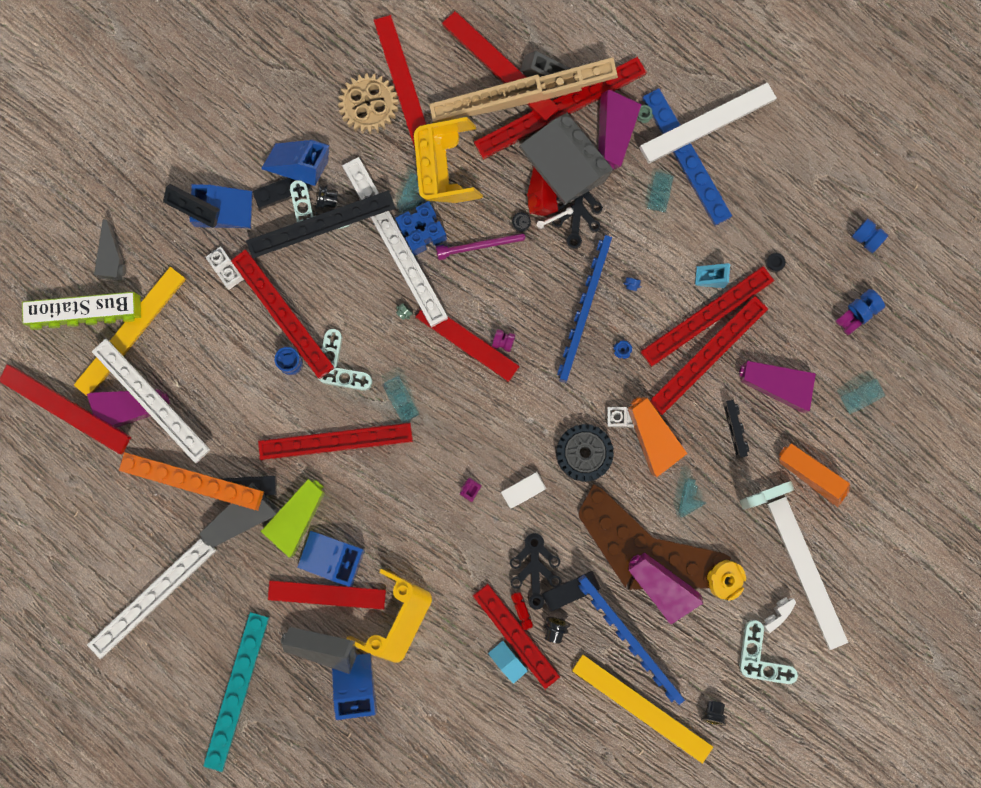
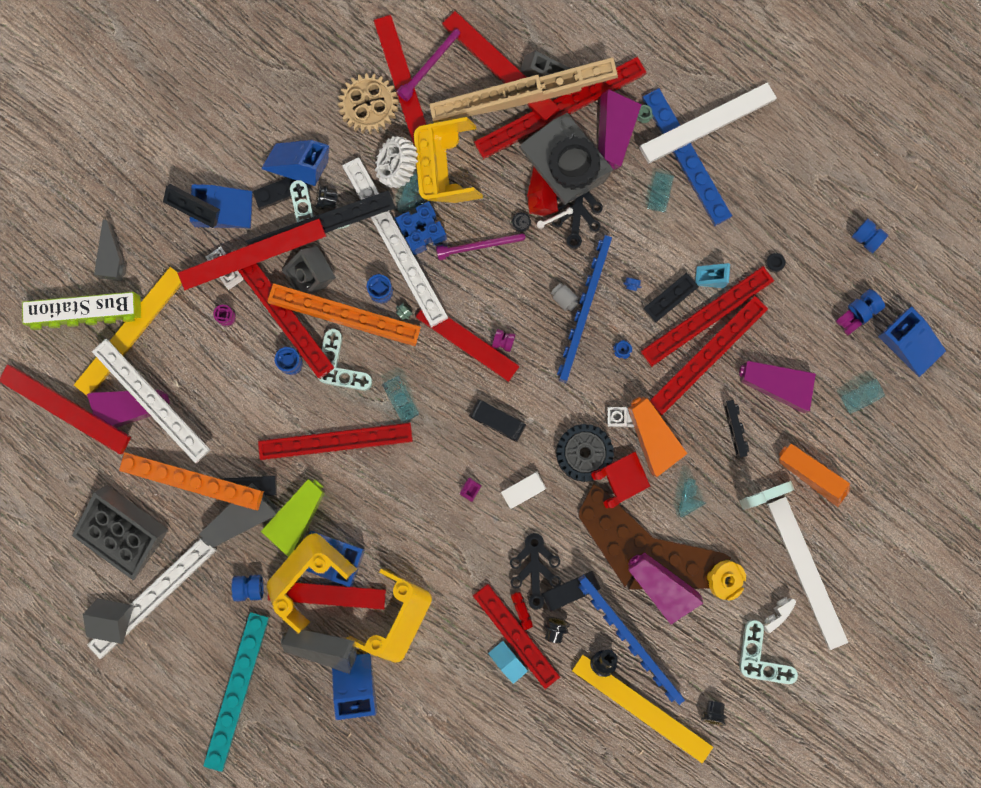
none -> dark grey slope [72,485,168,580]
none -> dark grey slope [82,598,134,644]
none -> red tile [177,218,327,291]
none -> magenta wheel [213,305,236,326]
none -> blue wheel [232,575,264,601]
none -> yellow windscreen [266,533,357,634]
none -> orange plate [268,283,421,346]
none -> dark grey slope [282,246,336,295]
none -> blue wheel [366,274,393,304]
none -> white gear [375,136,418,188]
none -> magenta piece [396,29,460,101]
none -> black beam [469,399,526,442]
none -> black tyre [549,136,600,190]
none -> light grey brick [551,283,579,311]
none -> black piece [590,649,618,677]
none -> red flag [591,451,650,508]
none -> black plate [643,272,699,323]
none -> blue slope [878,306,946,377]

